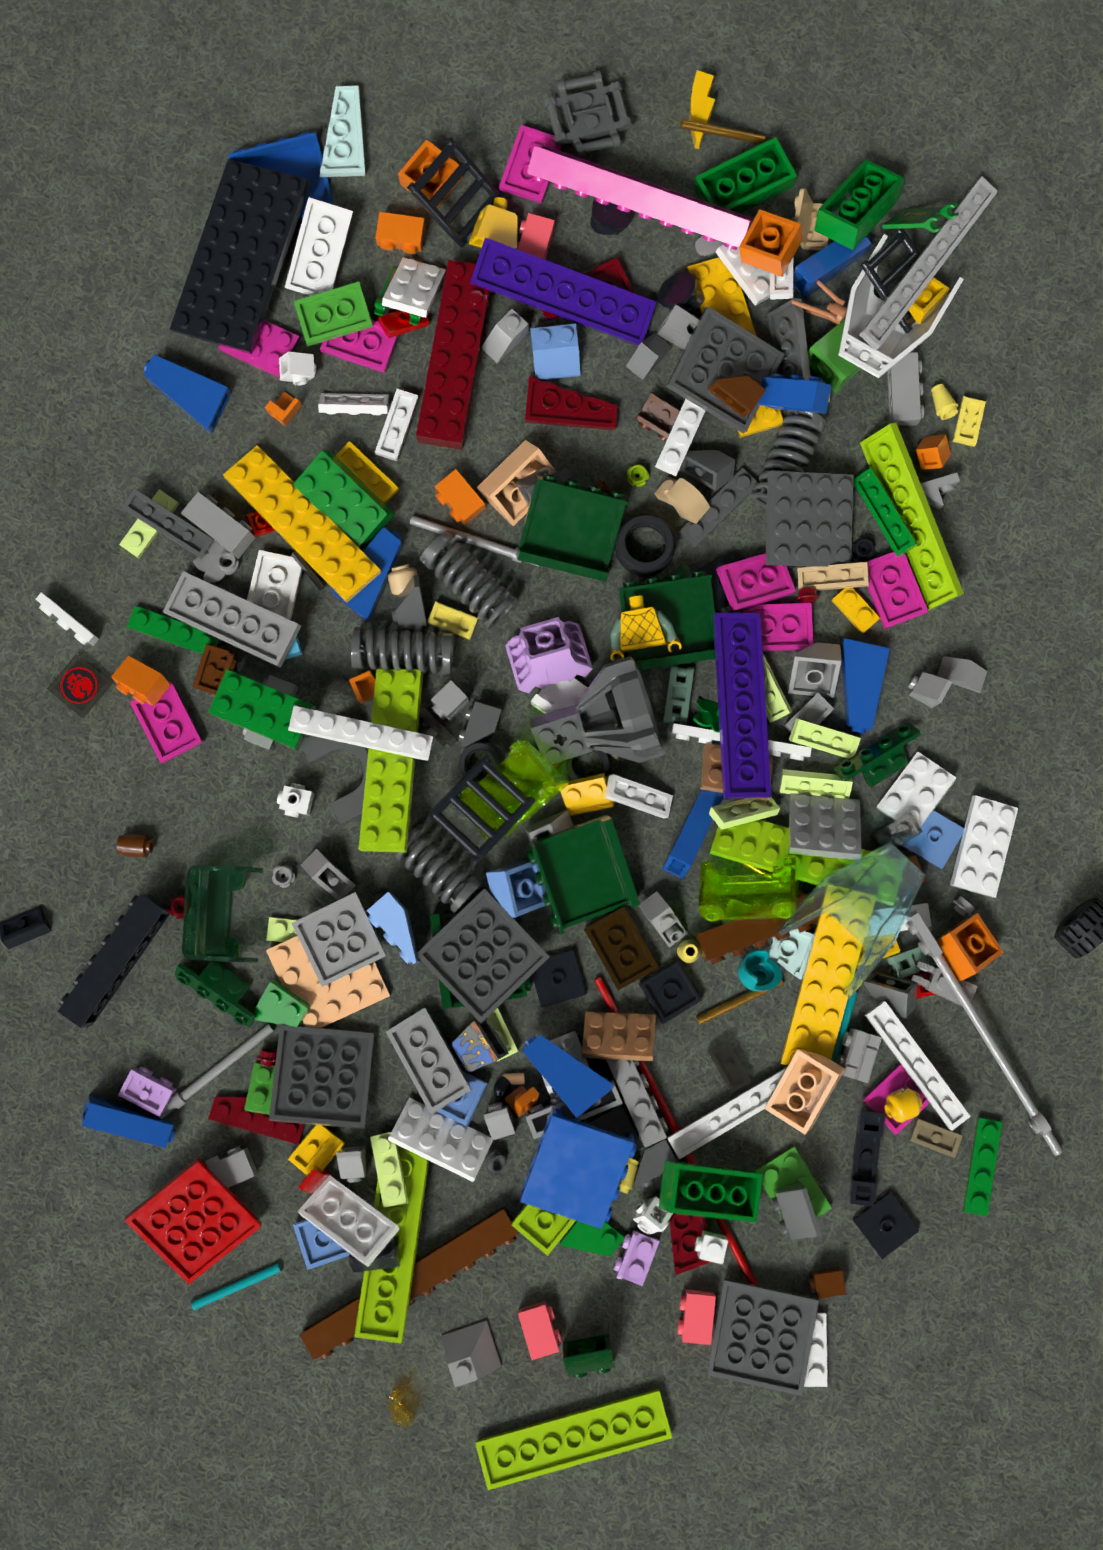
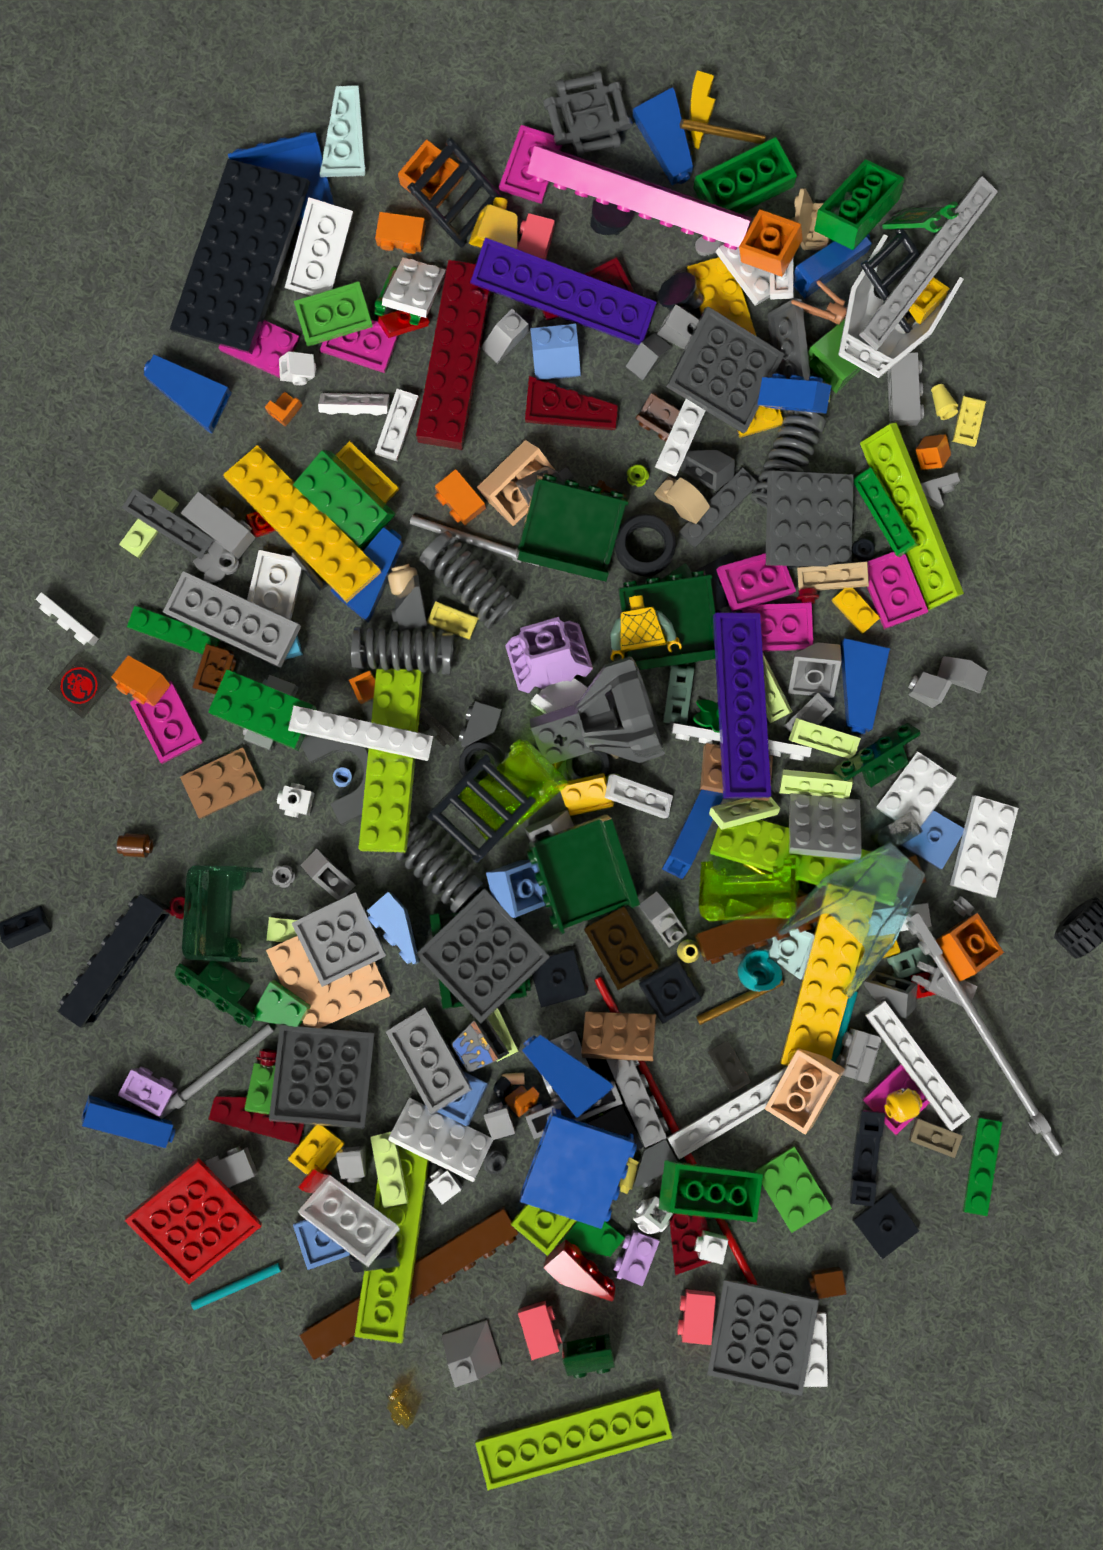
light grey piece [431,681,470,721] -> none
reddish brown slope [707,376,766,417] -> none
dark grey slope [771,1182,822,1240] -> none
none -> medium nougat plate [180,748,263,819]
none -> light blue hinge [333,767,352,787]
none -> white brick [428,1168,463,1204]
none -> slope [543,1239,616,1301]
none -> blue slope [633,87,693,185]

